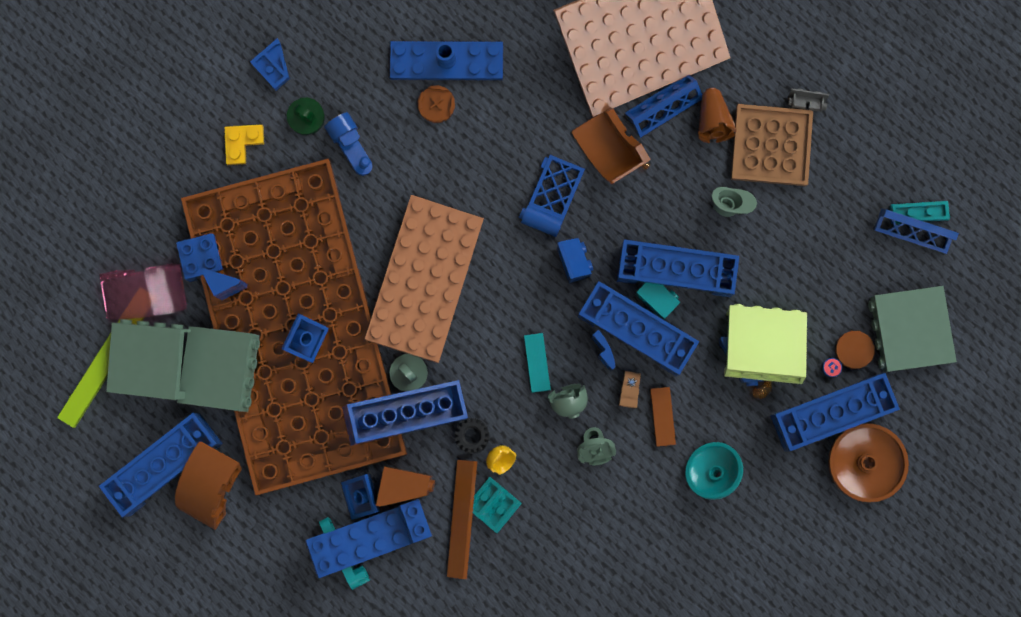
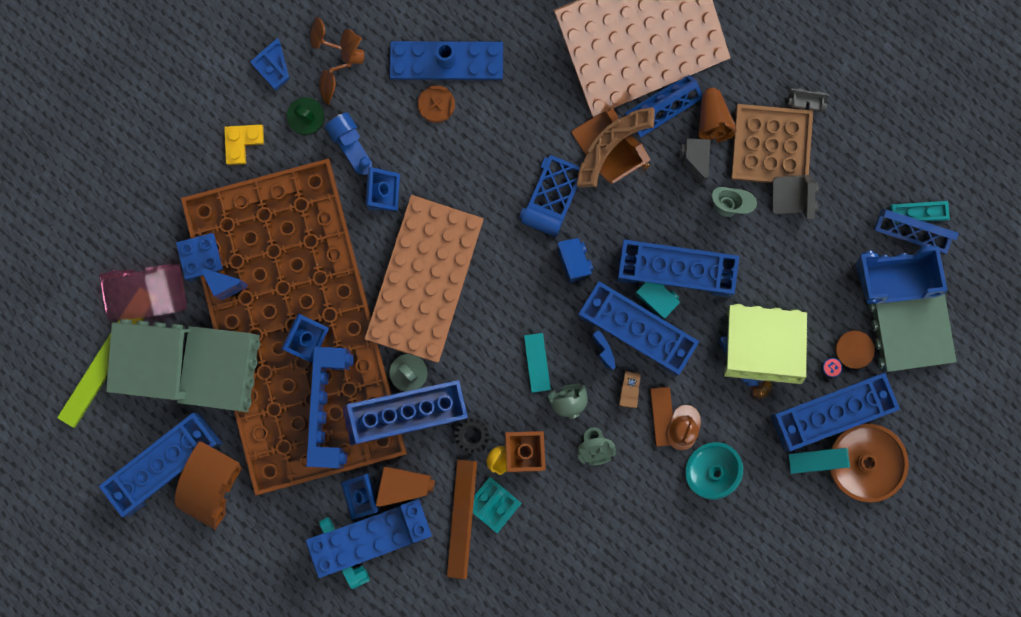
none -> blue plate [306,347,353,468]
none -> dark orange plant [310,17,364,105]
none -> blue slope [366,167,400,211]
none -> dark orange slope [505,431,546,472]
none -> medium nougat tile [577,107,655,188]
none -> dark orange piece [667,405,701,450]
none -> dark grey slope [679,139,710,185]
none -> dark grey bracket [772,175,819,219]
none -> teal tile [789,448,850,474]
none -> blue windscreen [855,245,948,304]

